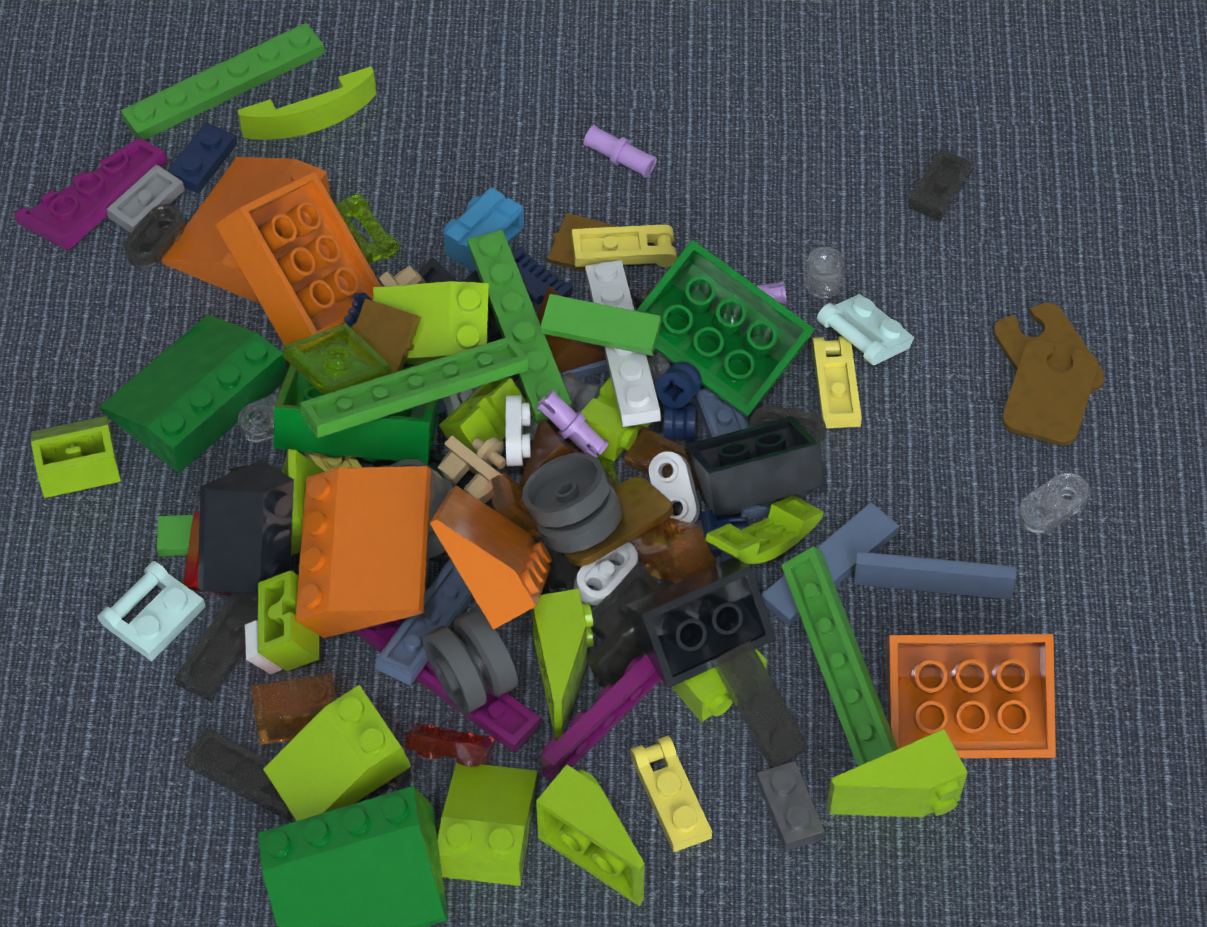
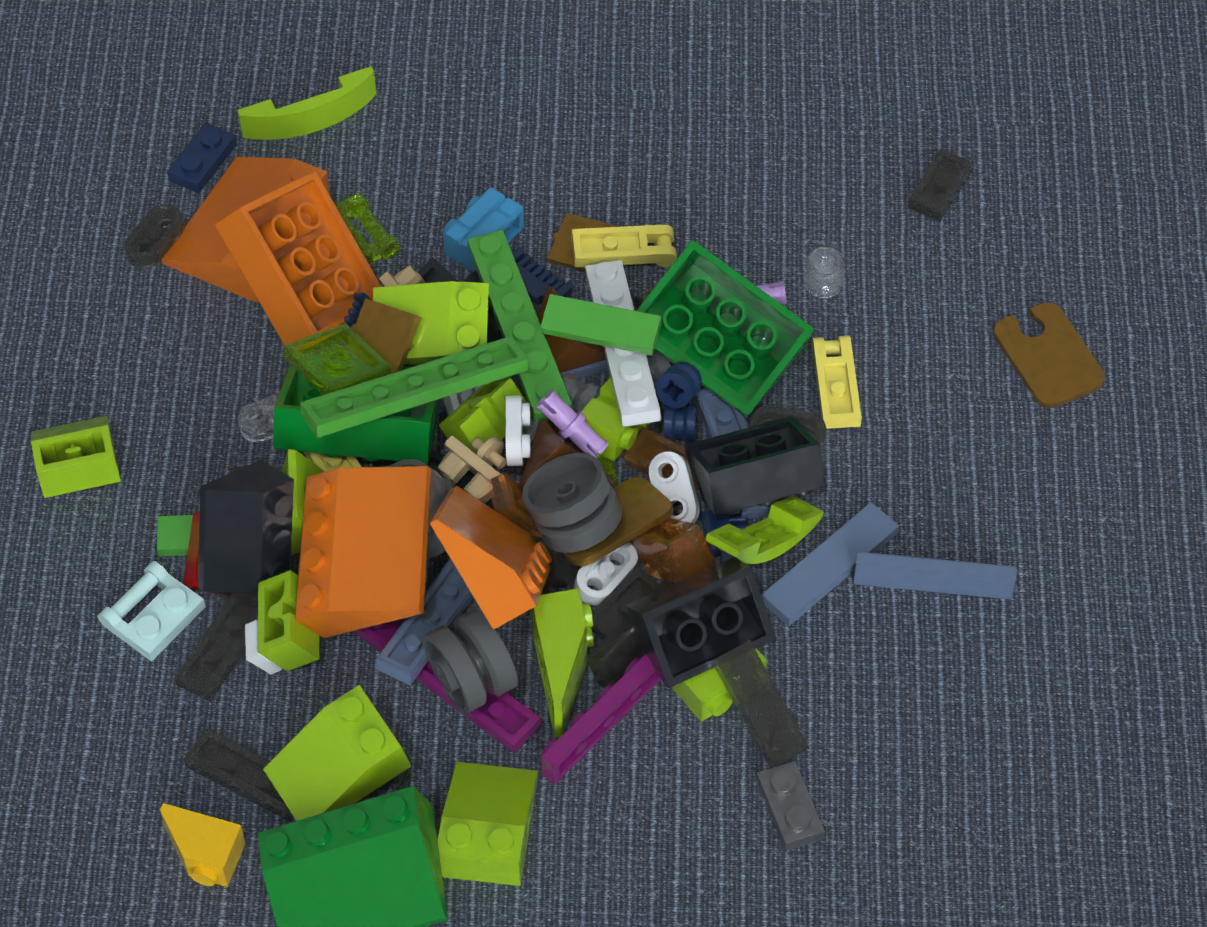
magenta wing [13,138,168,251] -> none
green slope [99,314,287,474] -> none
light grey plate [106,164,185,236] -> none
bright green plate [121,23,325,140] -> none
clear orange brick [251,673,337,745] -> none
clear red plate [405,723,496,767] -> none
lime slope [536,764,645,906] -> none
lavender pin [583,125,657,178] -> none
light yellow plate [630,735,712,853] -> none
bright green plate [781,546,898,767] -> none
light aqua plate [817,294,914,365] -> none
lime slope [826,729,968,817] -> none
orange slope [885,634,1056,758] -> none
pearl gold piece [1002,339,1098,446] -> none
clear plate [1018,473,1089,533] -> none
none -> yellow slope [160,803,246,887]

